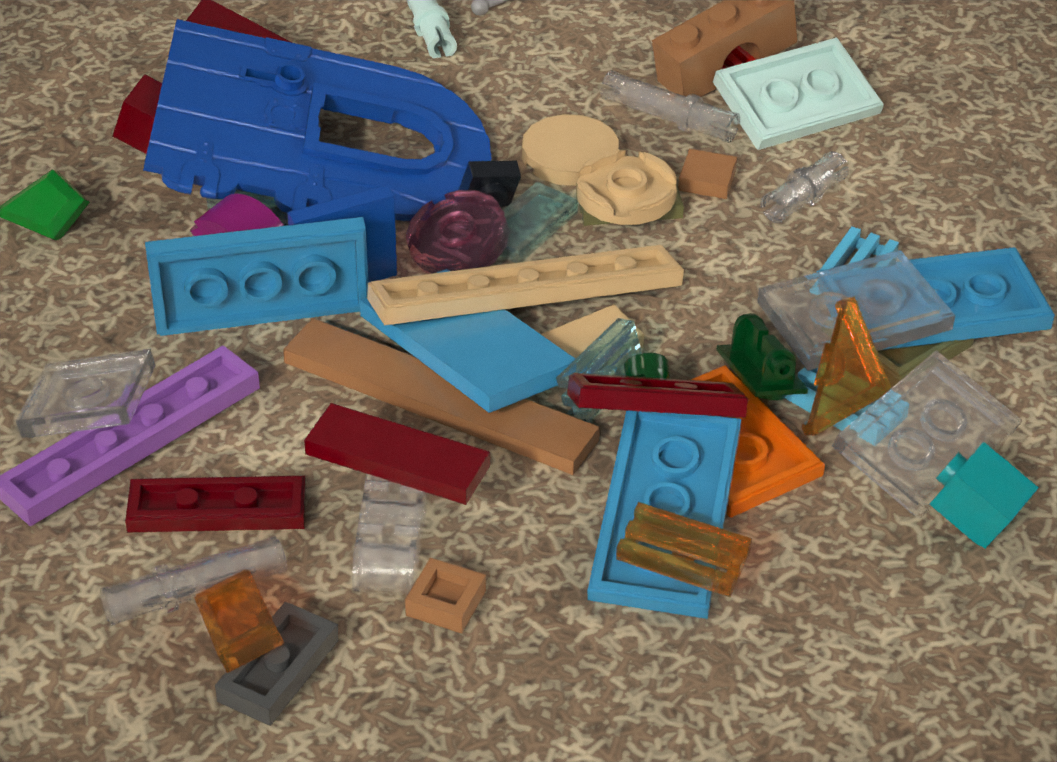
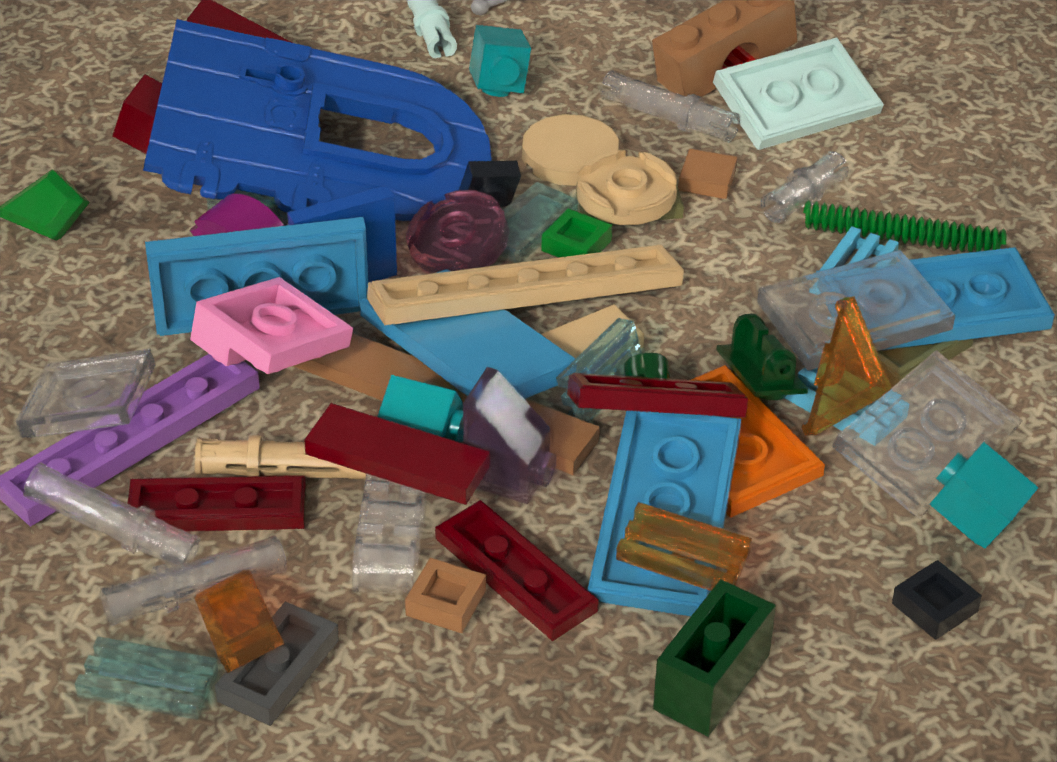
none -> clear pin [23,462,201,572]
none -> clear light blue tile [75,636,218,720]
none -> bright pink plate [190,277,353,374]
none -> tan pin [195,435,370,480]
none -> teal brick [377,375,469,443]
none -> dark red tile [435,500,599,641]
none -> slope [463,367,556,504]
none -> teal brick [469,25,531,97]
none -> green plate [541,208,612,258]
none -> dark green brick [653,579,776,737]
none -> green piece [803,200,1007,253]
none -> black plate [892,560,982,640]

